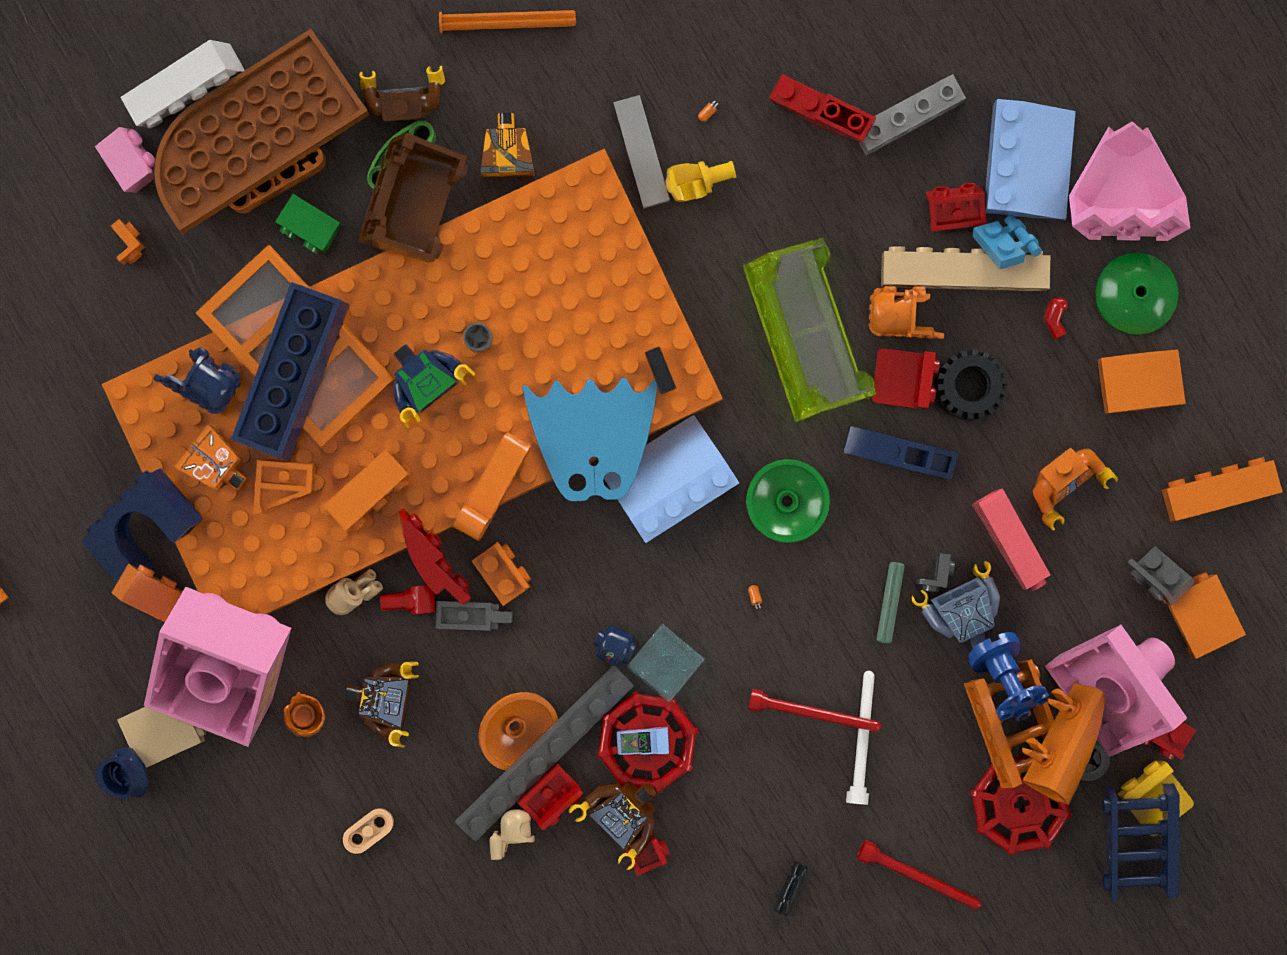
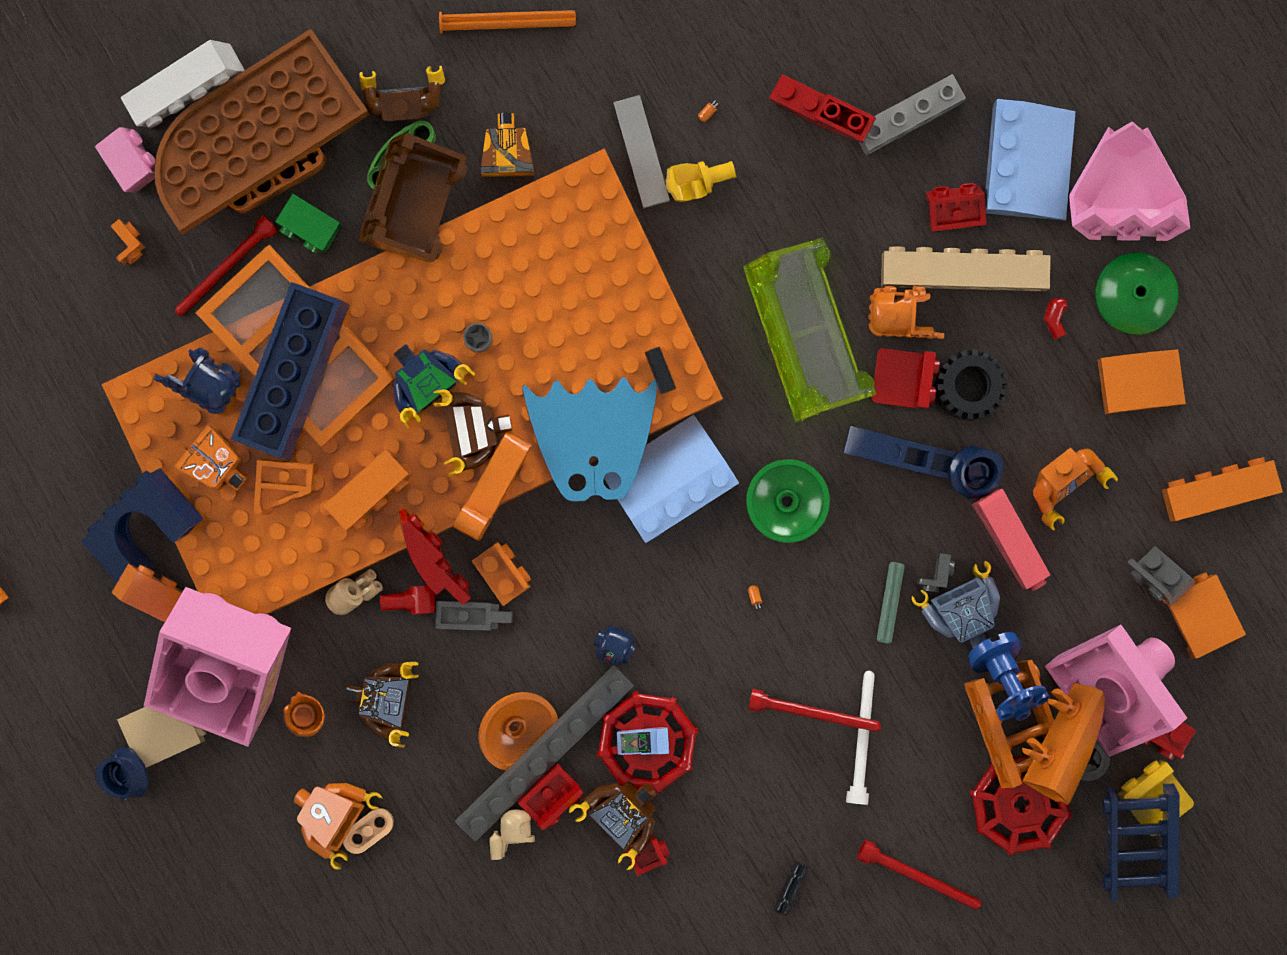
clear light blue plate [627,624,705,703] -> none
dark azure plate [973,215,1042,270] -> none
none -> red piece [175,214,278,316]
none -> orange torso [294,783,382,869]
none -> torso [433,389,512,477]
none -> dark blue hat [949,446,1003,499]

